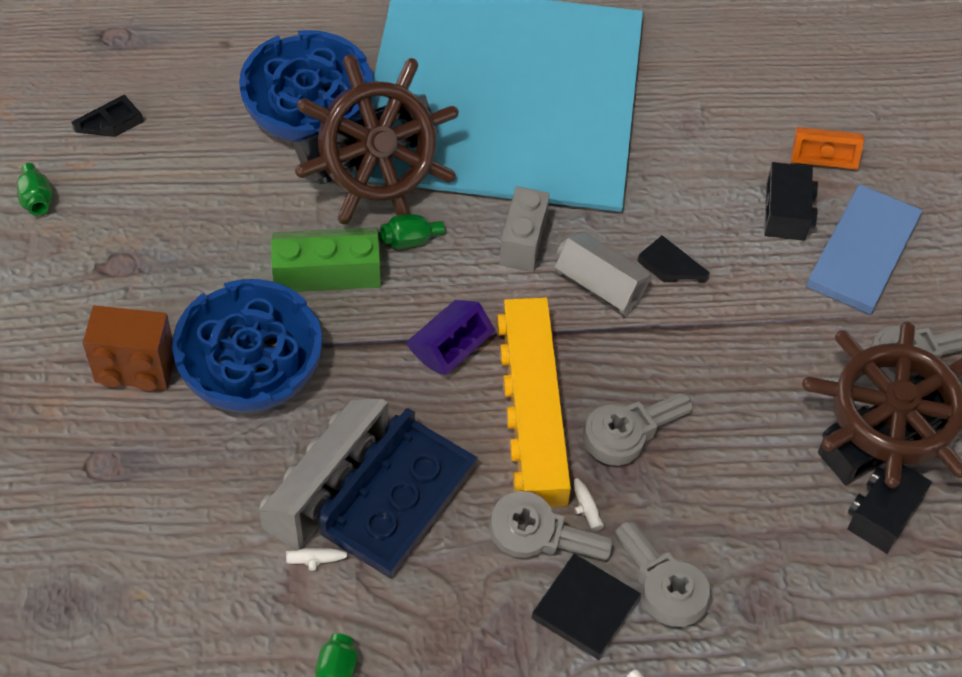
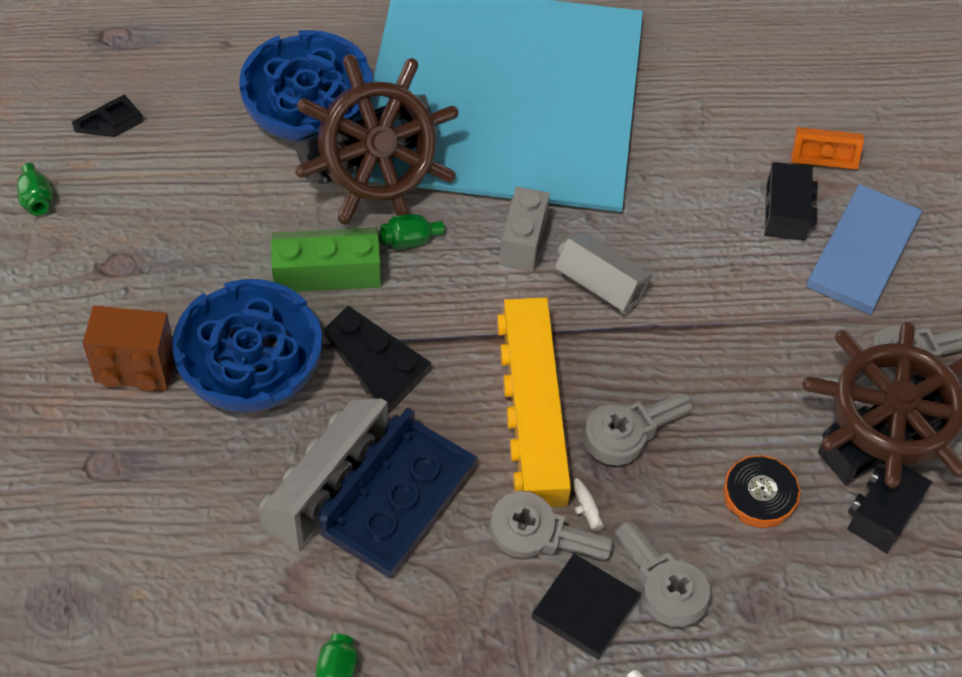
white helmet [286,548,347,571] -> none
dark purple brick [405,300,496,375] -> none
black tile [638,235,710,283] -> none
none -> black wing [325,305,431,415]
none -> black tile [723,455,801,528]

